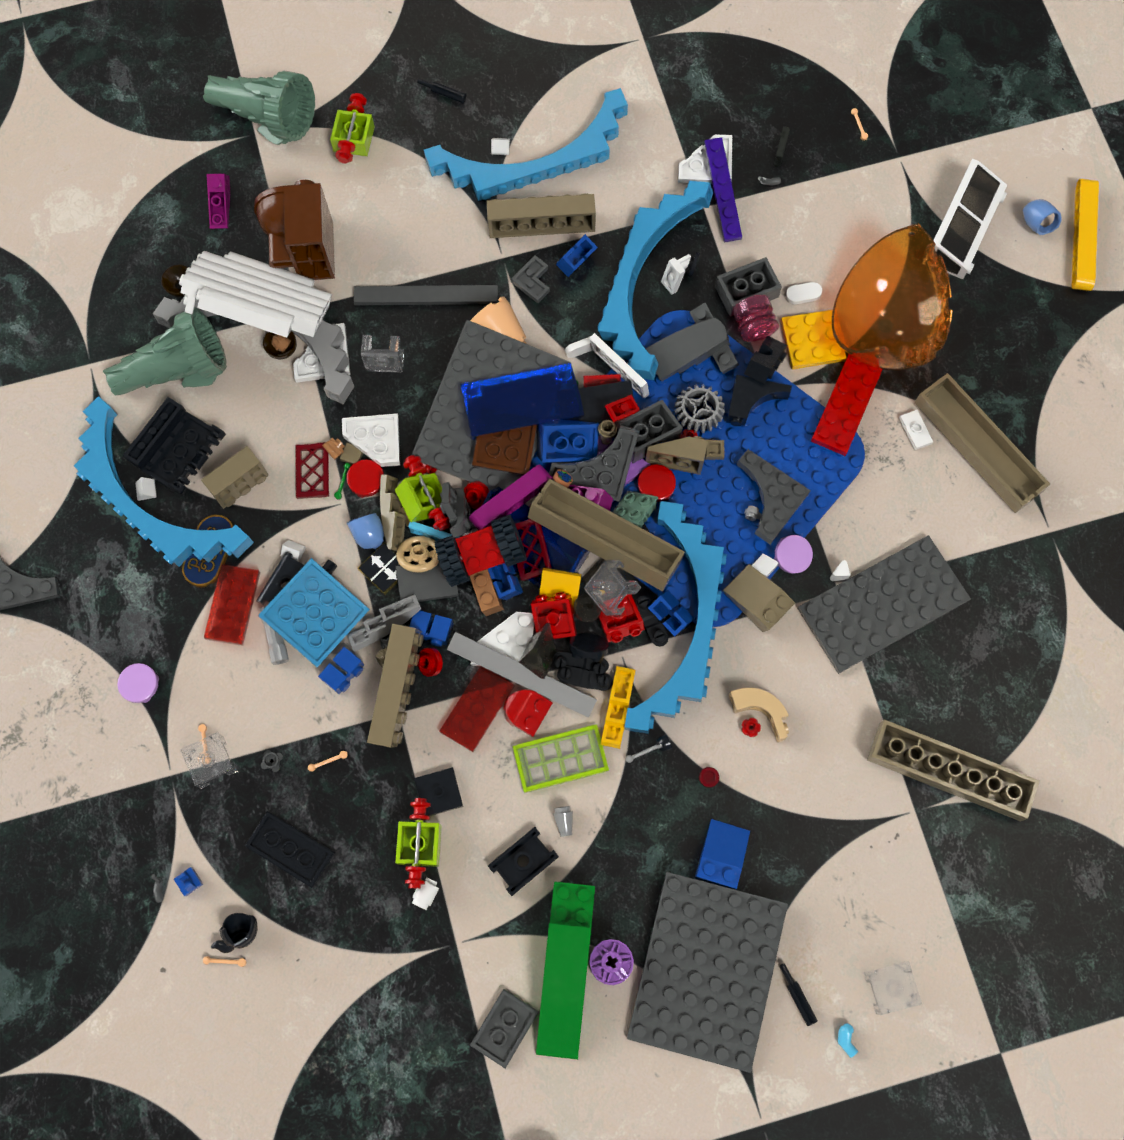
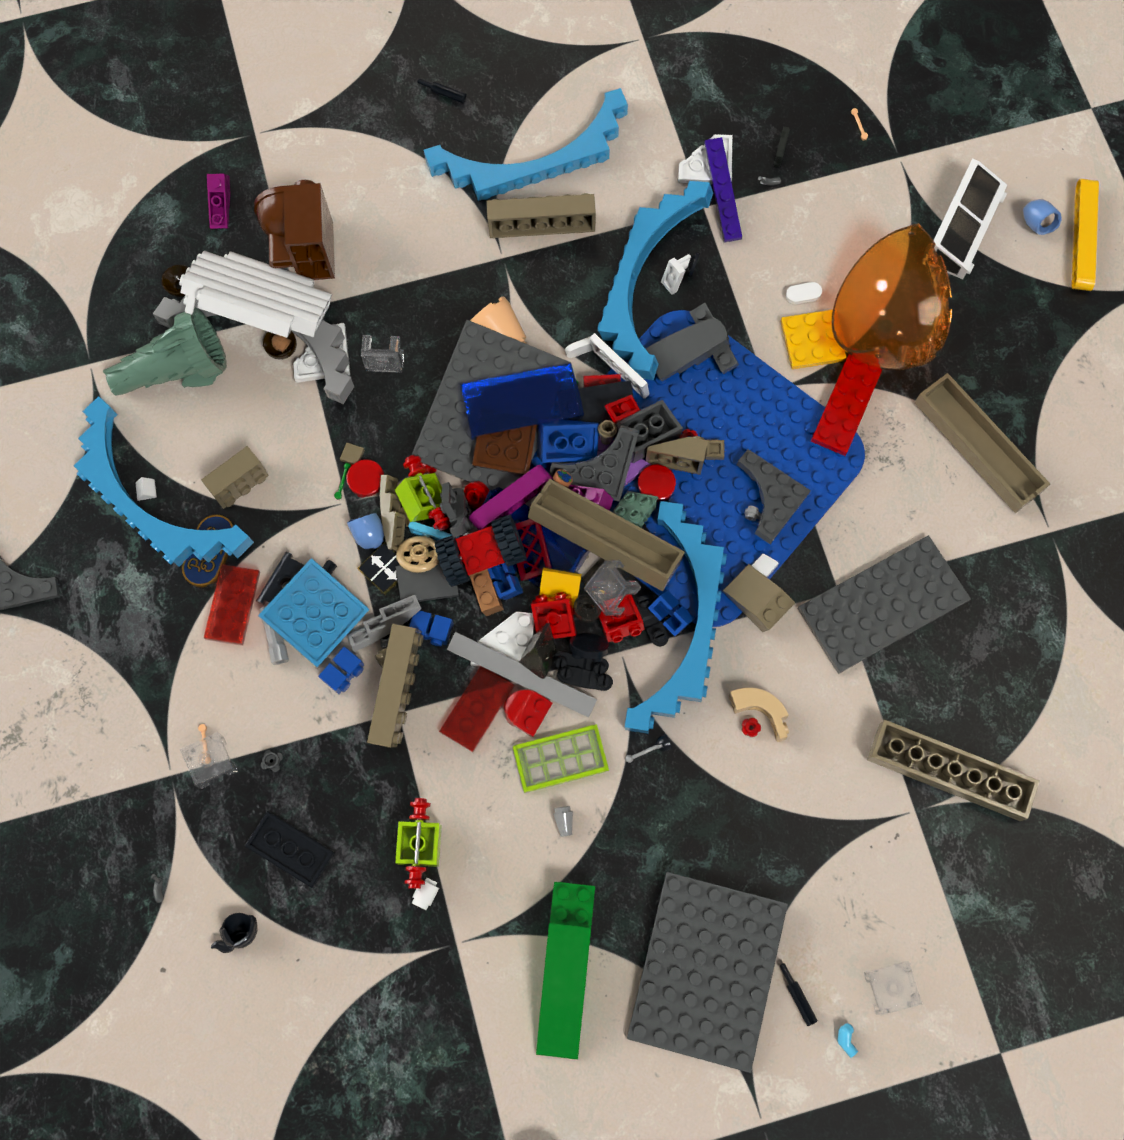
lavender tile [117,663,159,703] -> none
black slope [123,397,226,494] -> none
blue tile [174,867,203,896] -> none
sand green cone [203,71,315,145] -> none
light nougat hinge [203,956,247,967] -> none
white slope [281,540,306,562] -> none
dark red window [296,442,329,499] -> none
light nougat hinge [308,751,348,772] -> none
medium nougat plate [322,437,345,460] -> none
lime brick [330,93,375,164] -> none
white plate [342,413,400,467] -> none
dark grey tile [354,285,498,305] -> none
black plate [414,767,464,816] -> none
red plate [418,648,443,677] -> none
dark grey tile [470,989,539,1069] -> none
black piece [488,827,559,897] -> none
white slope [491,138,510,155] -> none
dark grey plate [511,255,550,303] -> none
blue piece [556,234,598,277] -> none
medium lavender wheel [589,939,634,985] -> none
yellow slope [600,666,636,749] -> none
light grey gear [674,384,725,434] -> none
blue slope [695,819,750,890] -> none
dark red tile [699,767,720,788] -> none
dark grey brick [715,257,782,316] -> none
black arch [727,375,792,426] -> none
clear pink wheel [733,295,779,342] -> none
black arch [744,336,787,384] -> none
lavender tile [774,535,813,574] -> none
white slope [830,560,851,581] -> none
white plate [899,410,933,450] -> none

